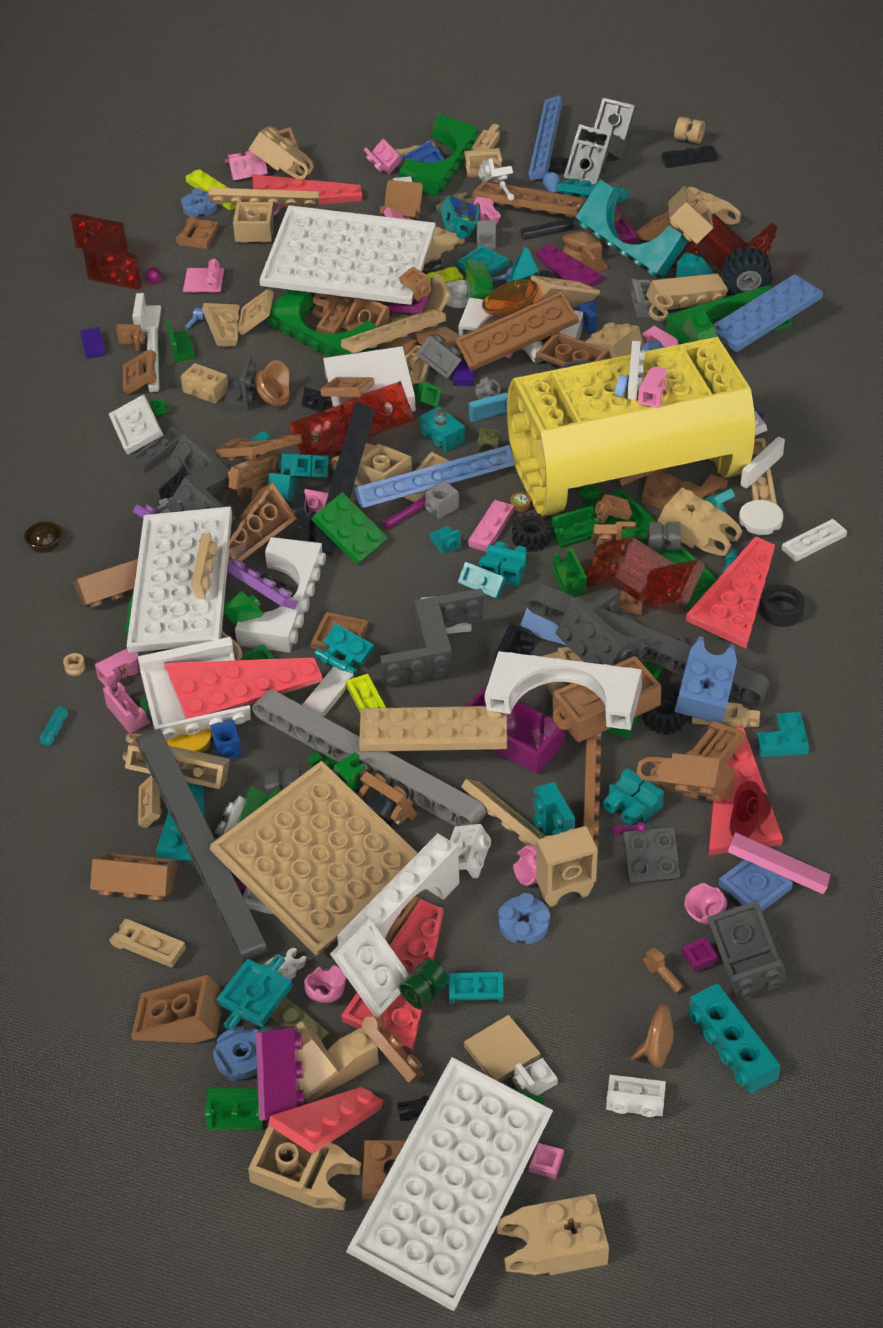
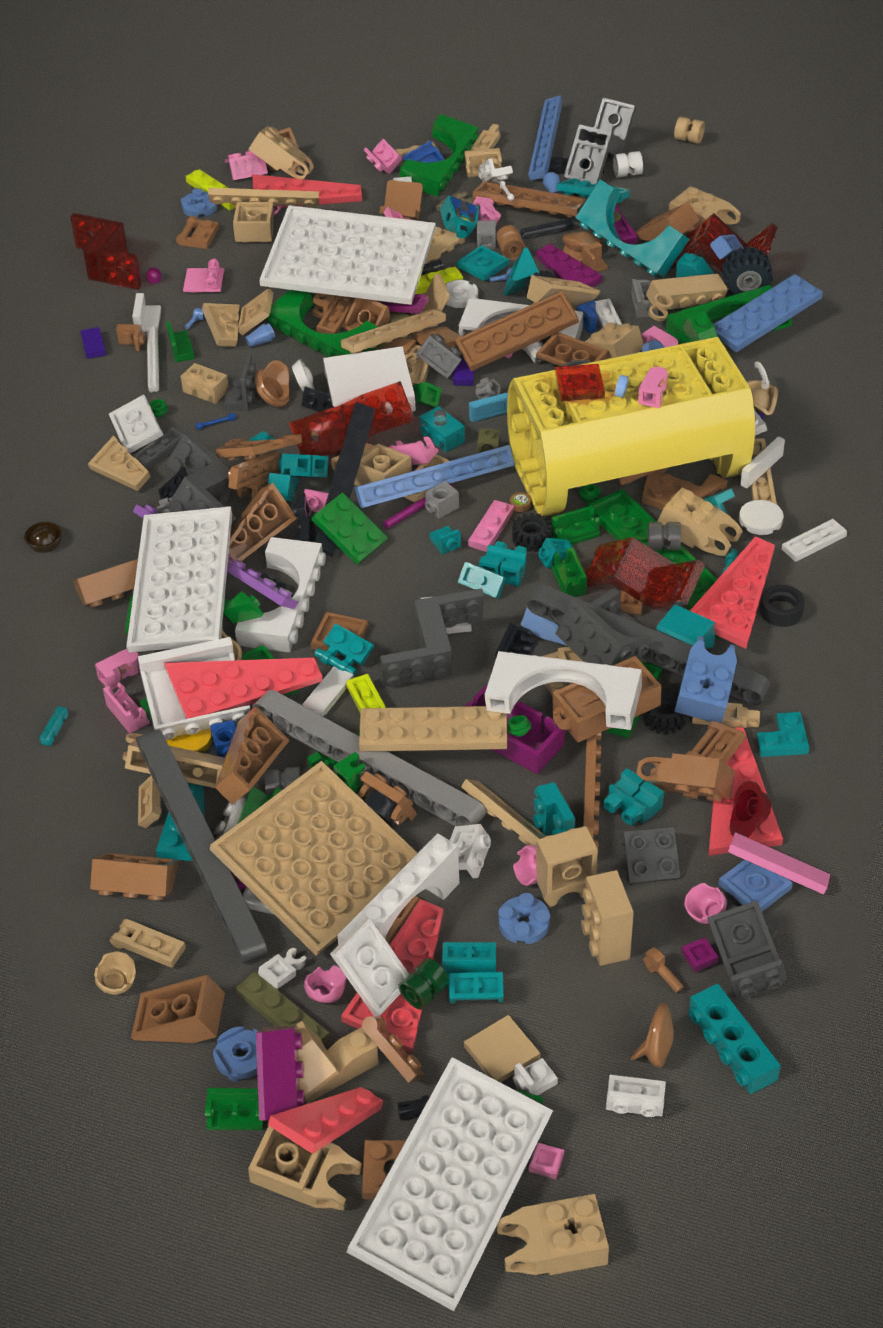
tan bush [63,653,86,676] -> none
medium nougat plate [123,350,156,395] -> none
tan plate [191,533,218,599] -> none
teal plate [217,954,293,1031] -> none
medium nougat tile [321,377,374,397] -> none
medium nougat bracket [399,267,431,301] -> none
green slope [465,259,493,300] -> none
clear orange dish [482,279,538,316] -> none
medium nougat plate [592,522,636,547] -> none
medium nougat bracket [595,494,632,524] -> none
magenta hinge [612,822,646,836] -> none
white plate [628,341,645,400] -> none
black plate [661,145,718,168] -> none
tan piece [668,186,713,244] -> none
none -> tan wing [88,435,150,491]
none -> tan hair [94,951,136,995]
none -> blue hinge [196,413,236,430]
none -> medium nougat wedge [215,706,290,805]
none -> medium blue cone [245,323,276,348]
none -> white hat [292,359,315,392]
none -> bright pink hinge [389,436,439,465]
none -> teal hinge [442,942,496,977]
none -> medium nougat wheel [496,225,525,260]
none -> green plate [507,715,531,736]
none -> teal bracket [538,538,577,568]
none -> clear red plate [555,364,605,402]
none -> tan brick [581,870,634,966]
none -> white tile [594,299,622,329]
none -> white wheel [613,151,643,178]
none -> teal slope [656,604,715,648]
none -> medium blue slope [710,234,744,259]
none -> tan hat [747,361,778,415]

